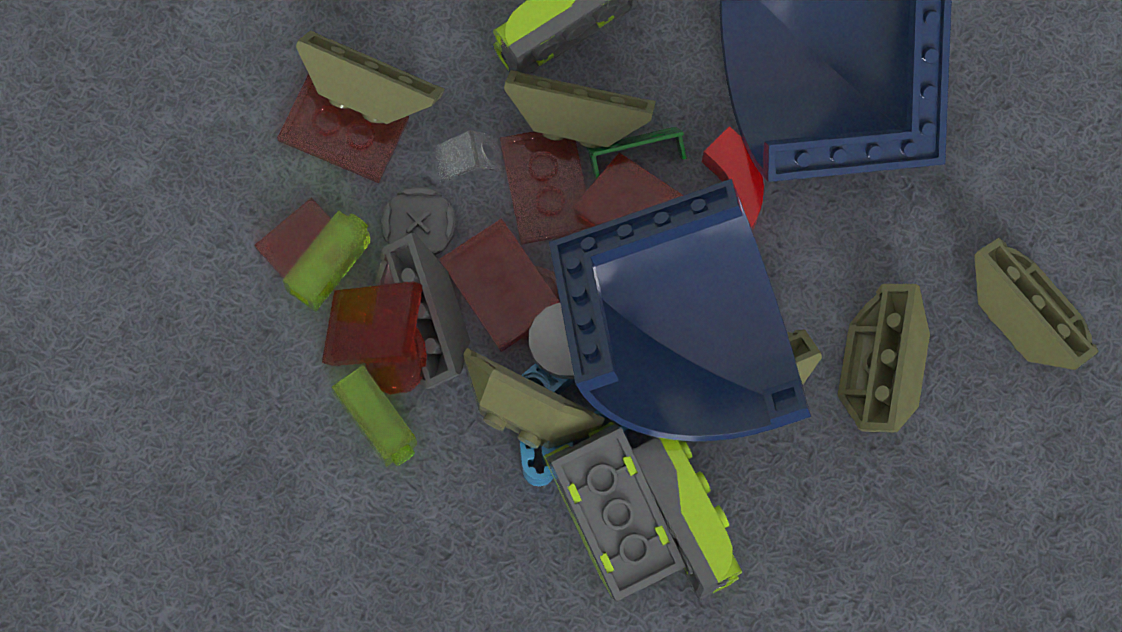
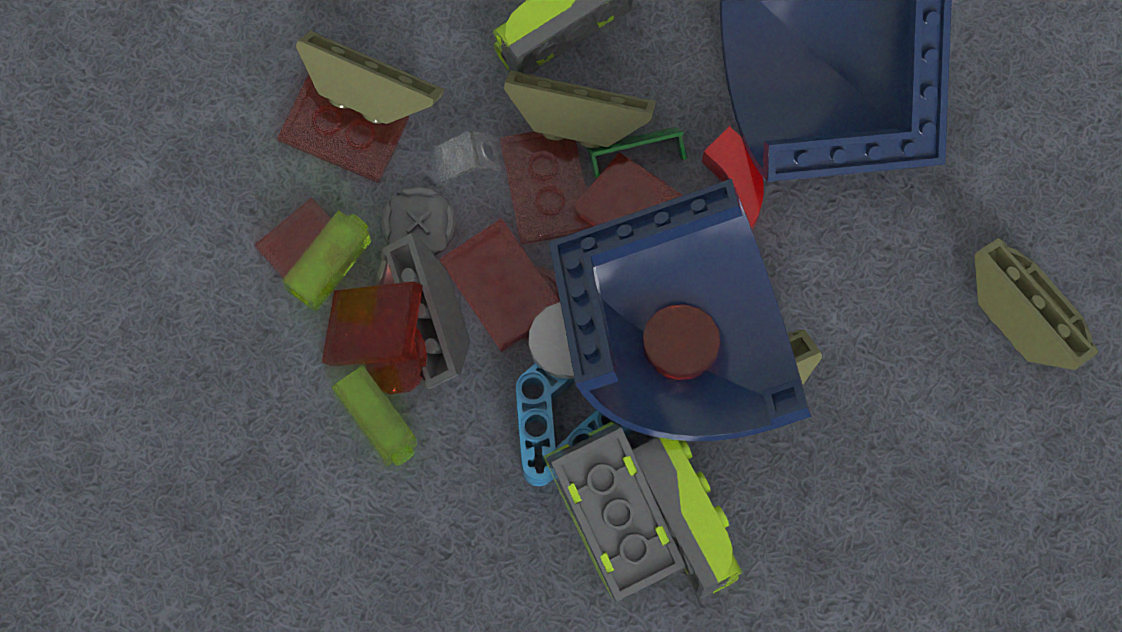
olive wedge [463,348,605,449] -> none
olive wedge [838,284,930,433] -> none
none -> clear red tile [643,304,720,380]

